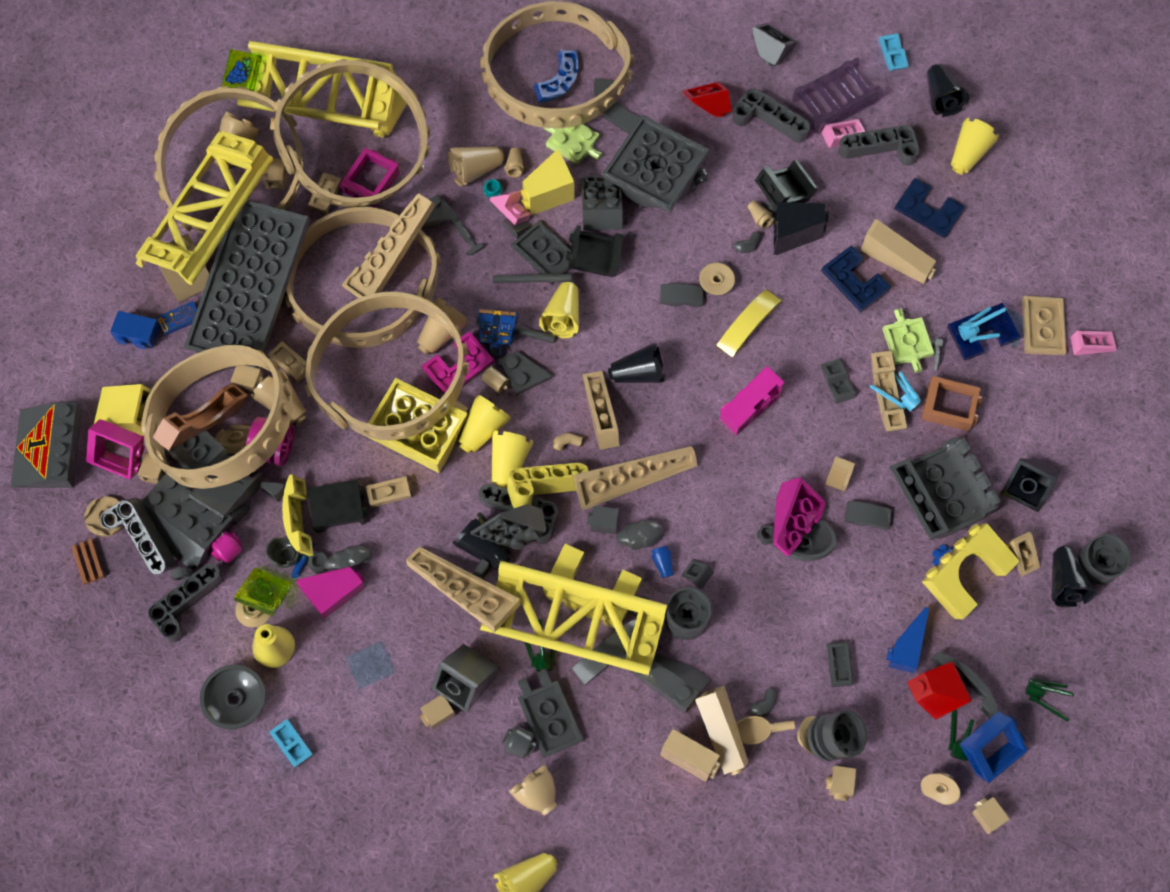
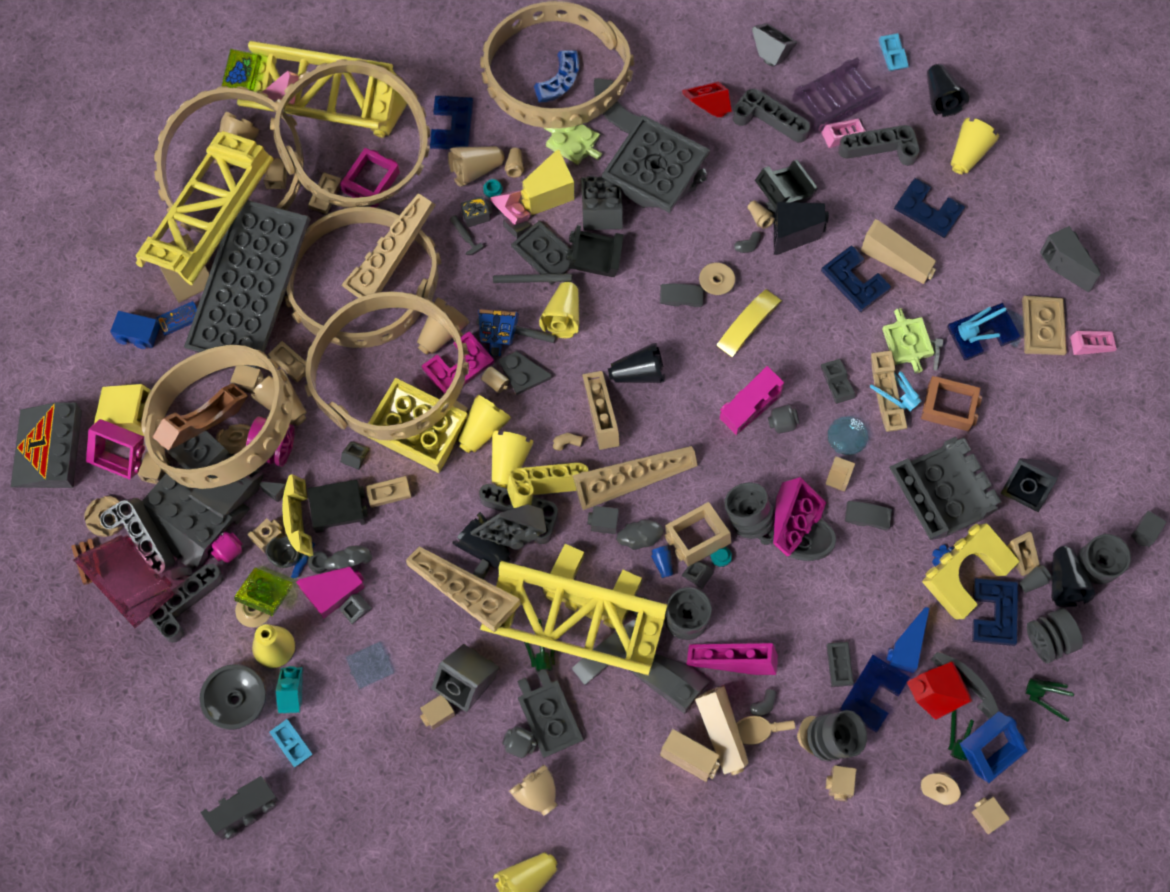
dark grey wing [421,194,459,229] -> none
none -> clear pink windscreen [73,535,175,628]
none -> dark grey wedge [200,776,279,840]
none -> tan brick [248,518,284,554]
none -> bright pink slope [262,71,299,104]
none -> teal slope [276,666,303,713]
none -> dark grey slope [339,593,372,624]
none -> dark grey slope [340,441,369,470]
none -> clear blue plate [430,95,473,150]
none -> dark grey brick [461,196,492,228]
none -> tan window [664,502,731,566]
none -> dark pink slope [687,643,778,675]
none -> teal plate [711,547,732,567]
none -> dark grey wheel [725,482,775,539]
none -> dark grey head [768,405,799,434]
none -> clear light blue dish [827,417,868,455]
none -> clear blue plate [839,654,910,733]
none -> dark blue plate [972,578,1018,646]
none -> dark grey cone [1018,565,1052,594]
none -> dark grey wheel [1027,608,1083,664]
none -> dark grey slope [1040,226,1101,292]
none -> dark grey brick [1131,511,1167,547]

